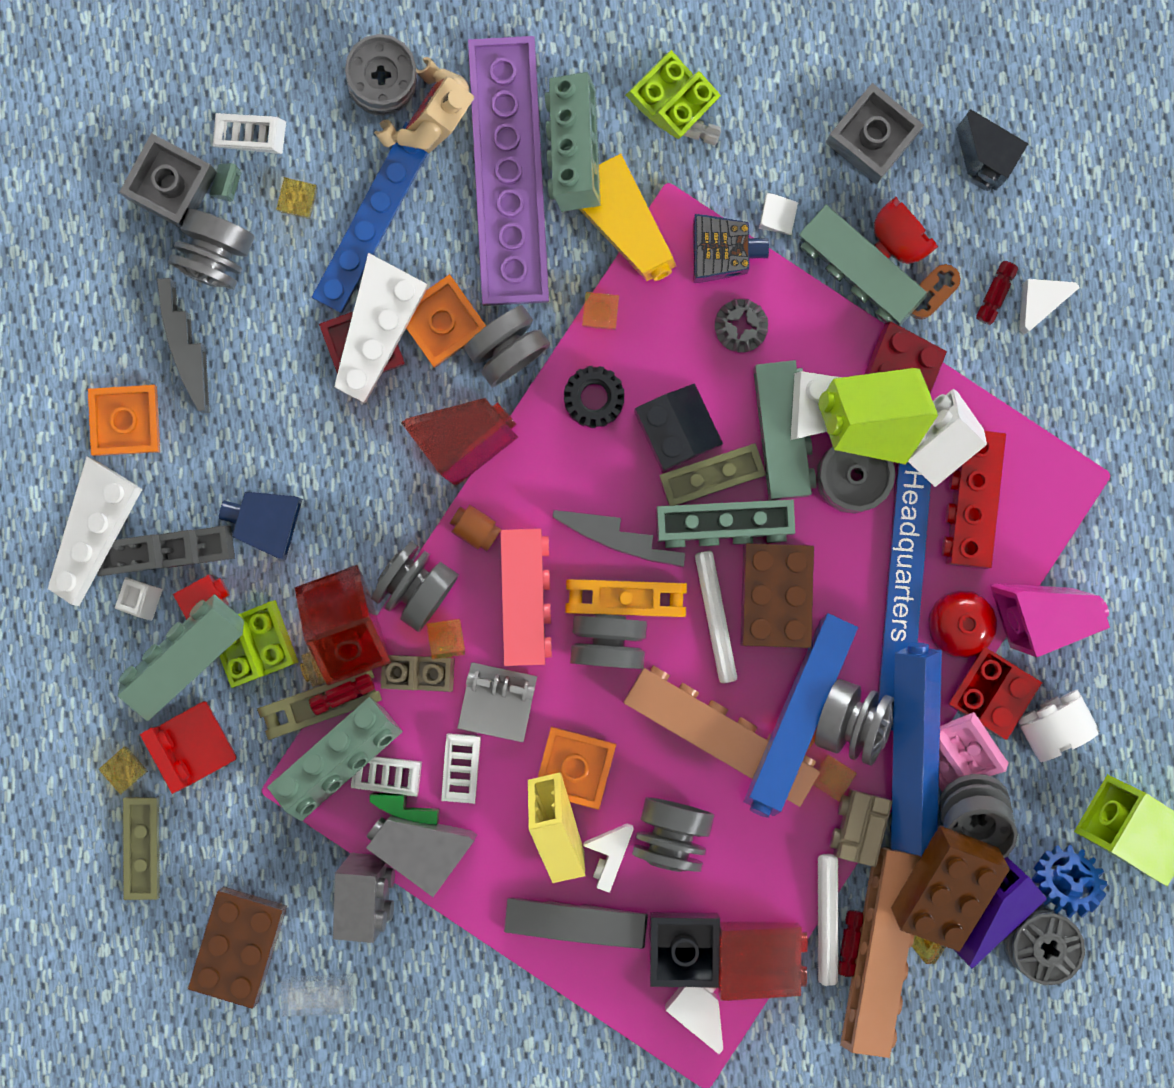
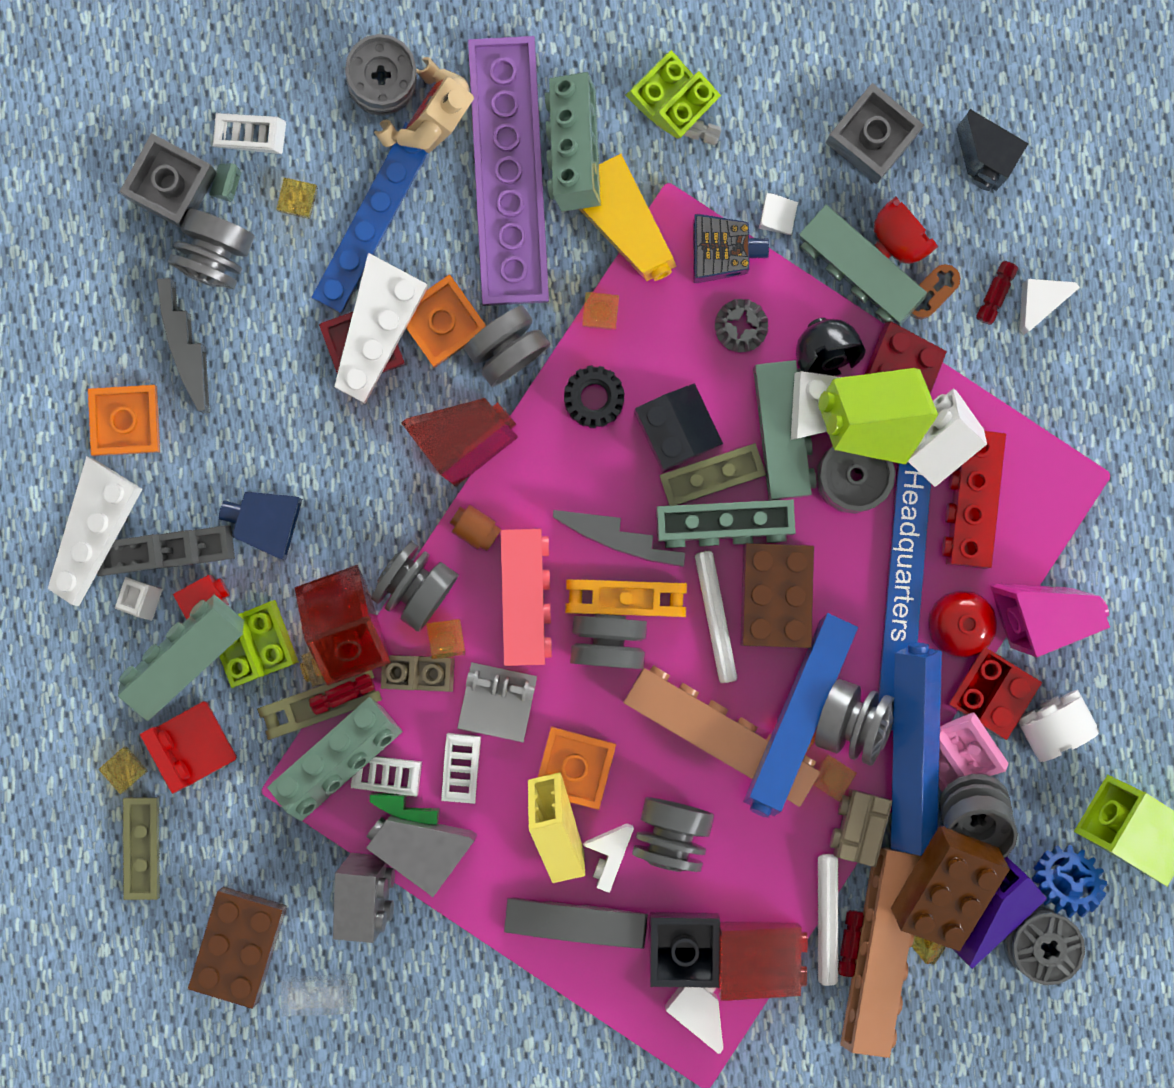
none -> black cylinder [796,318,866,376]

